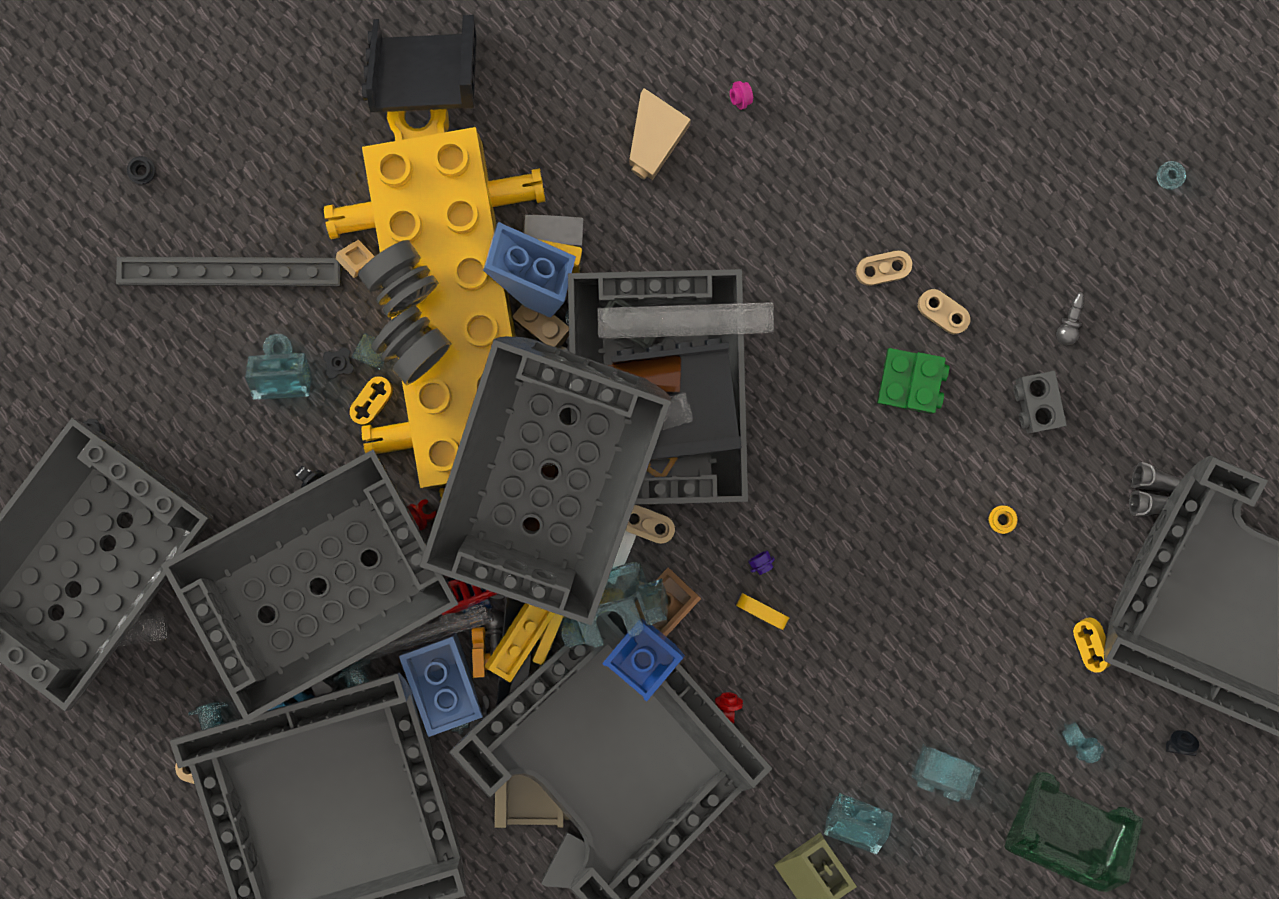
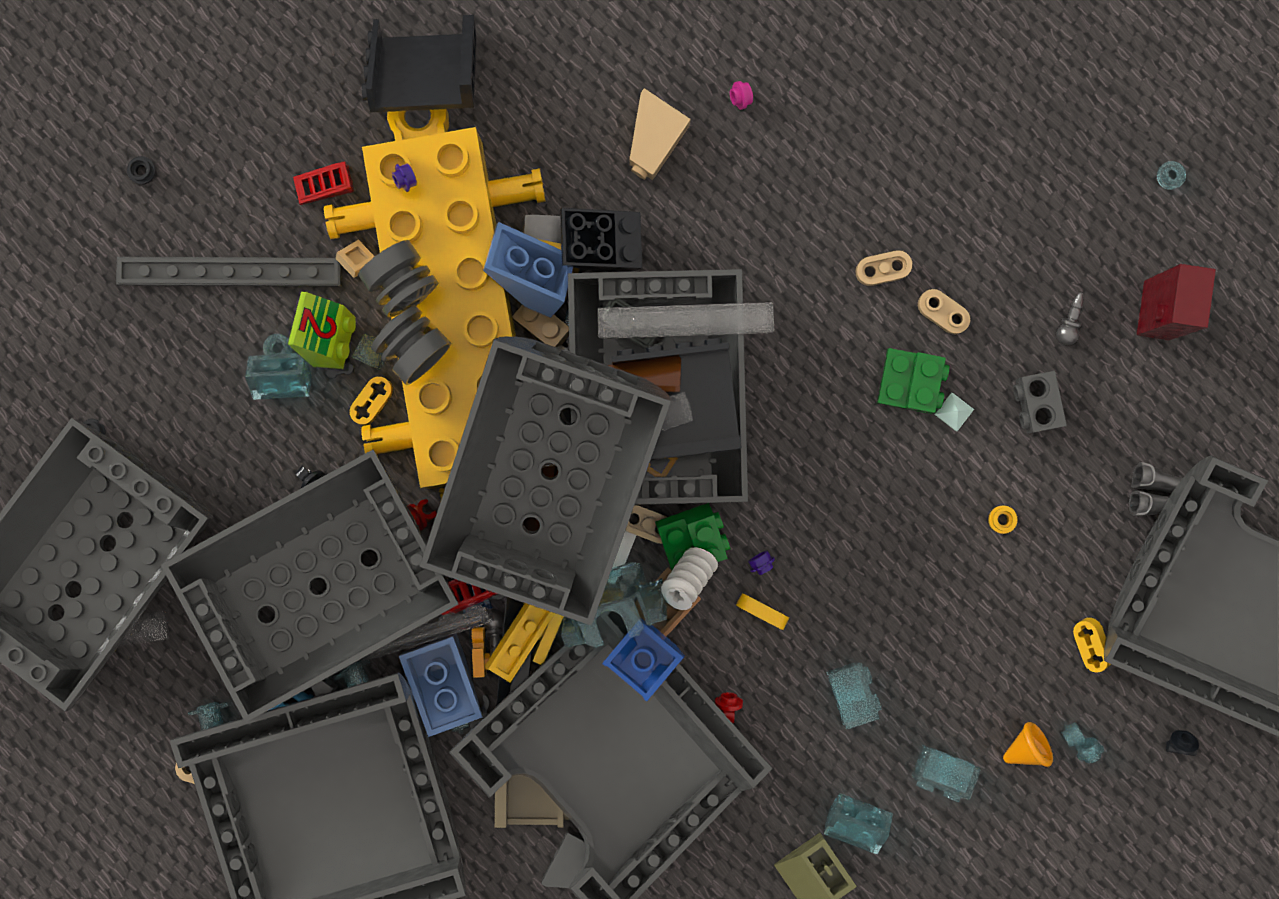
clear green windscreen [1004,772,1144,892] -> none
none -> lime slope [288,292,356,369]
none -> red slope [293,161,354,205]
none -> dark purple plate [392,163,417,192]
none -> black slope [560,208,642,272]
none -> green plate [655,503,730,570]
none -> white piece [661,547,718,610]
none -> clear light blue brick [826,662,882,729]
none -> light aqua slope [934,392,974,432]
none -> light orange hat [1003,722,1053,767]
none -> dark red brick [1137,264,1216,340]

